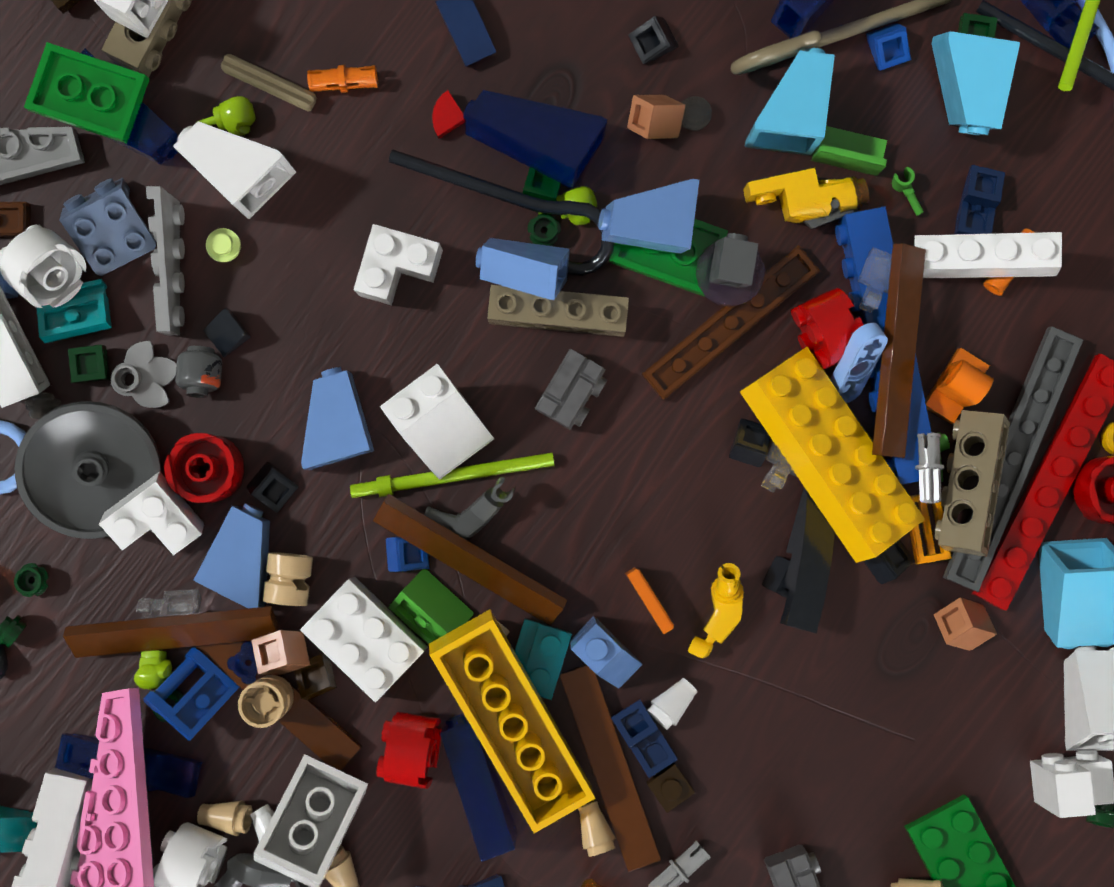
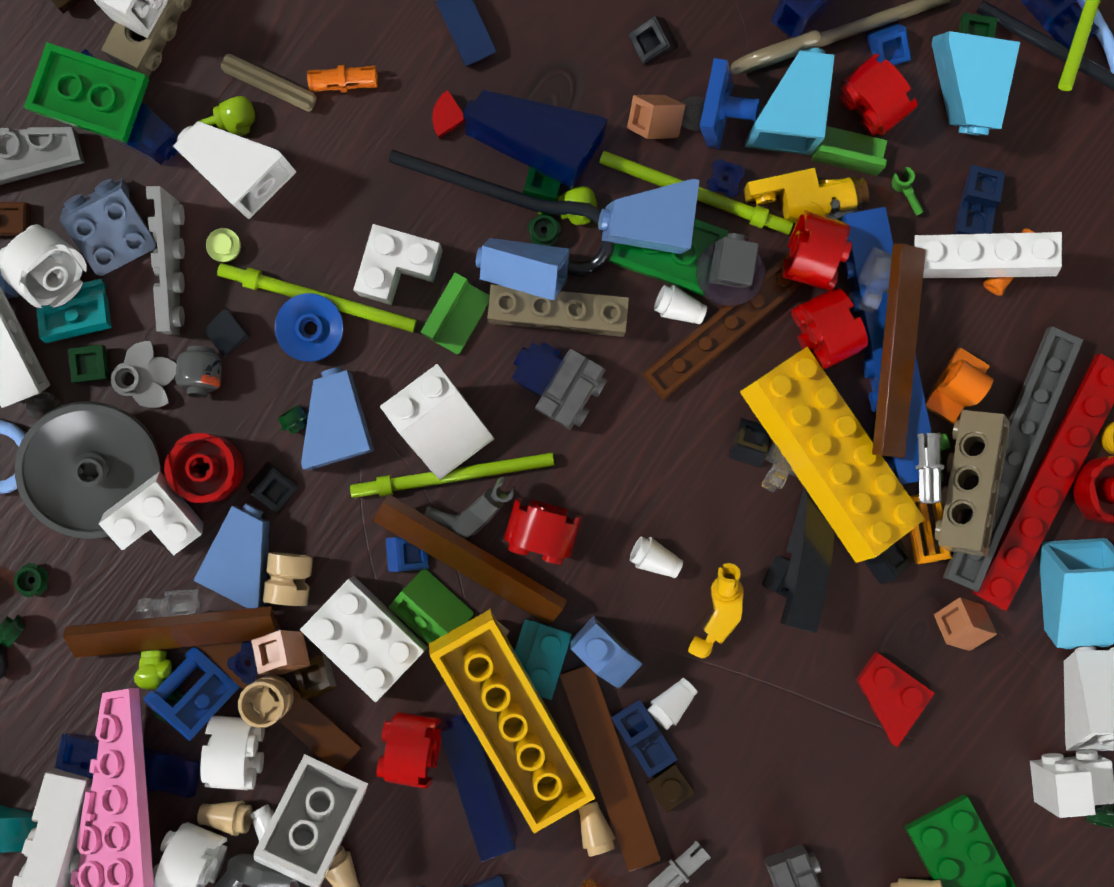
orange tile [625,567,674,634] -> none
light blue beam [830,323,888,403] -> none
none -> white brick [200,716,265,790]
none -> lime bar [217,263,417,333]
none -> blue dish [275,293,344,362]
none -> dark green plate [277,404,309,434]
none -> bright green panel [421,273,490,355]
none -> red brick [504,498,582,565]
none -> clear blue brick [512,342,562,397]
none -> lime bar [599,151,794,235]
none -> white cone [629,536,683,578]
none -> white cone [654,285,707,325]
none -> blue tile [700,58,760,149]
none -> clear blue plate [707,159,745,198]
none -> red brick [782,210,852,291]
none -> red brick [838,54,918,137]
none -> red wing [856,652,935,747]

